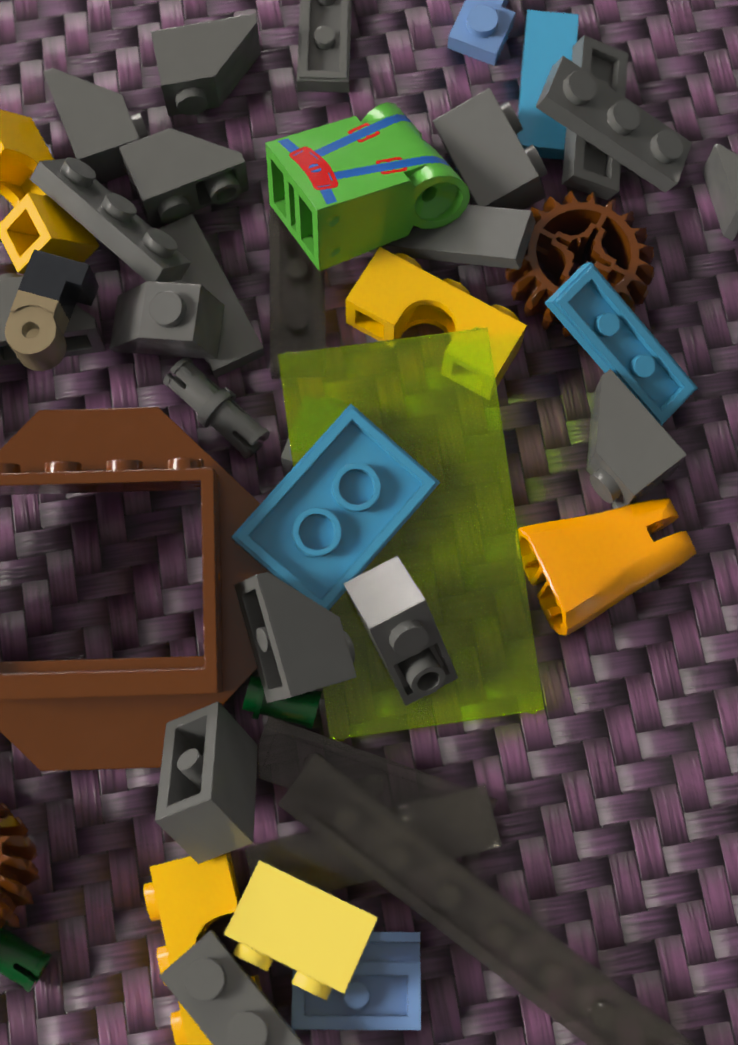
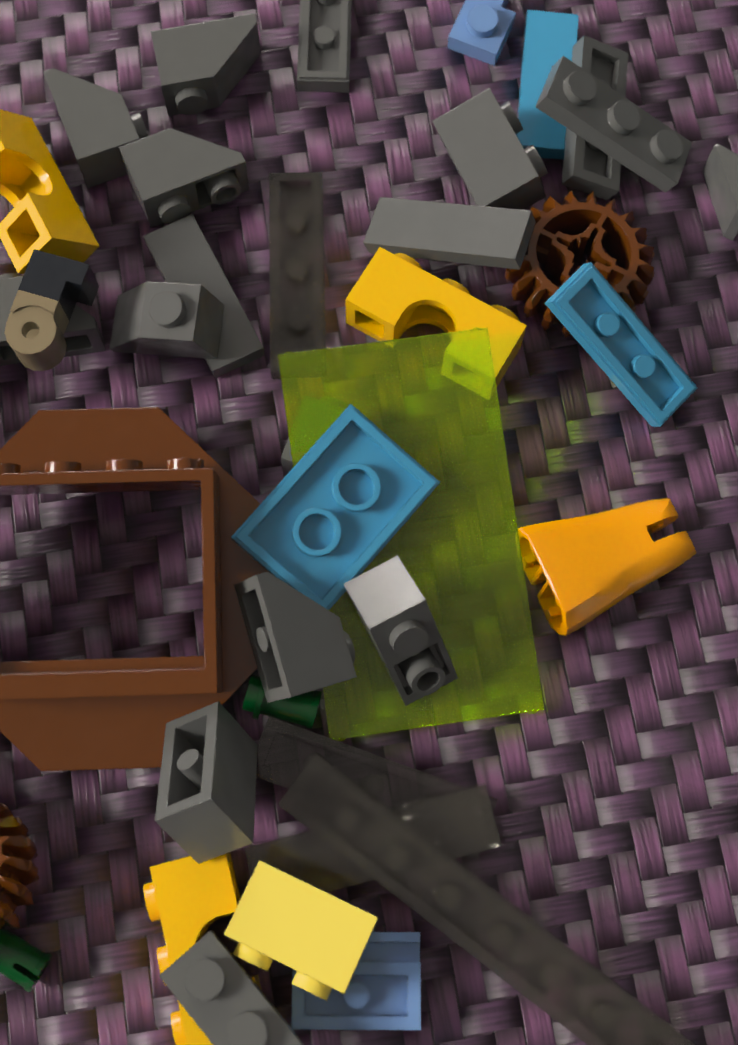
dark grey plate [30,157,192,283] -> none
dark grey pin [163,357,270,459] -> none
bright green piece [265,102,470,272] -> none
dark grey slope [586,369,687,507] -> none

